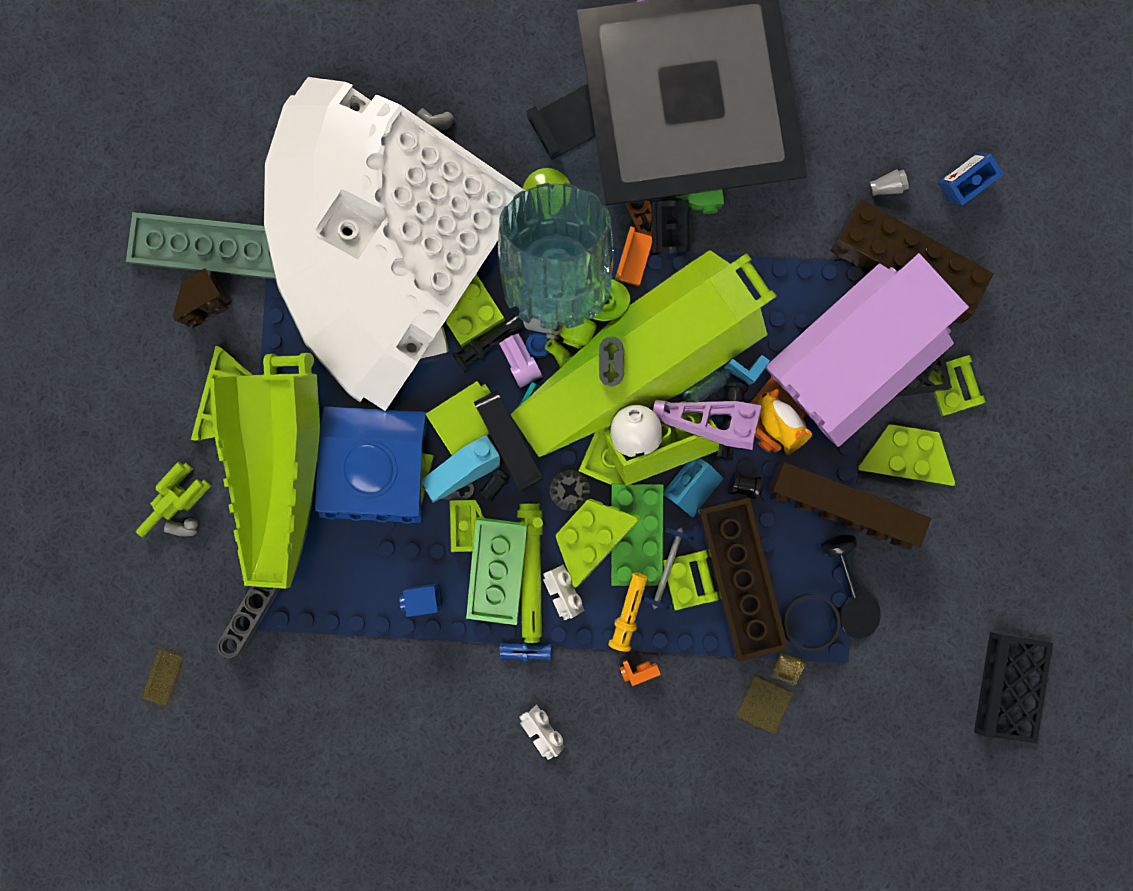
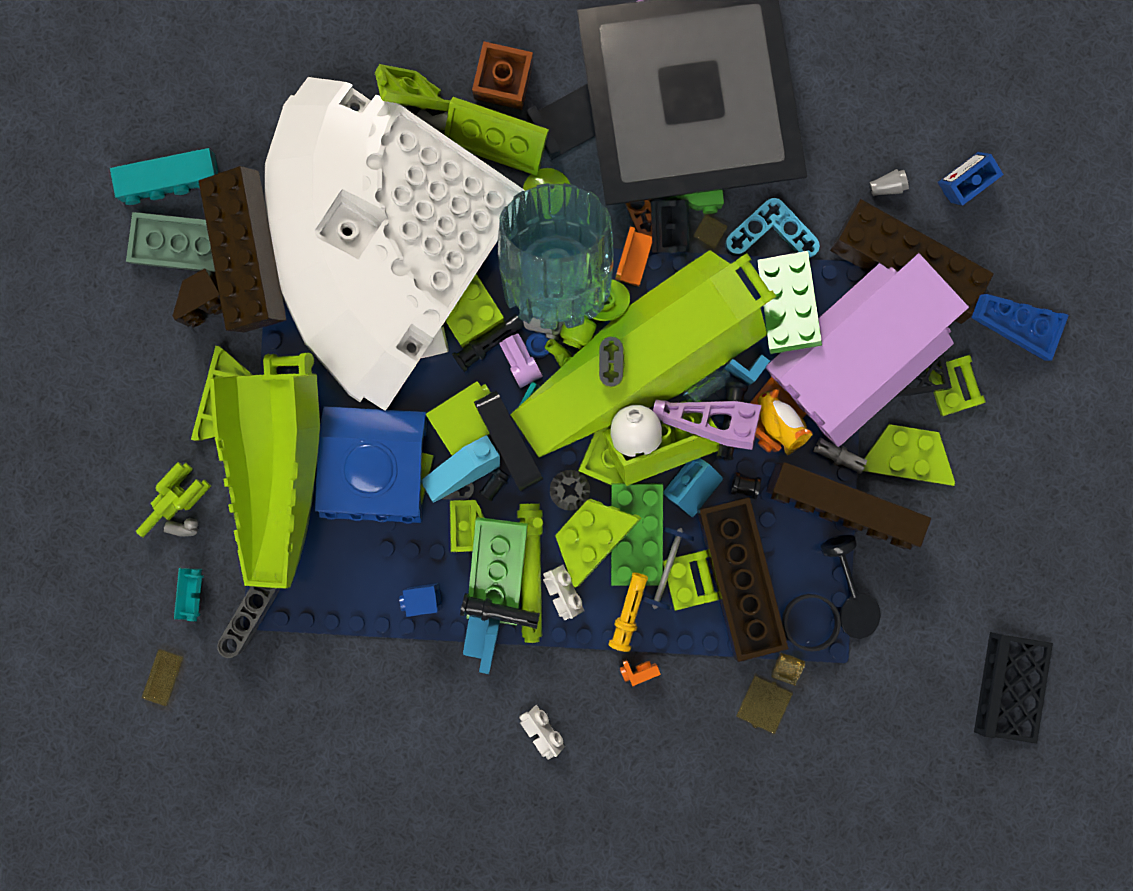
blue pin [500,641,552,662] -> none
none -> teal brick [110,148,218,205]
none -> teal hinge [174,568,204,621]
none -> dark brown brick [198,166,286,333]
none -> lime wing [375,64,450,112]
none -> lime plate [444,97,549,176]
none -> black pin [460,593,540,629]
none -> dark azure panel [463,615,500,674]
none -> dark orange brick [472,41,534,110]
none -> clear yellow tile [693,214,727,249]
none -> medium azure beam [725,198,820,258]
none -> plate [758,251,822,354]
none -> light grey pin [814,438,867,474]
none -> blue wing [971,294,1069,361]

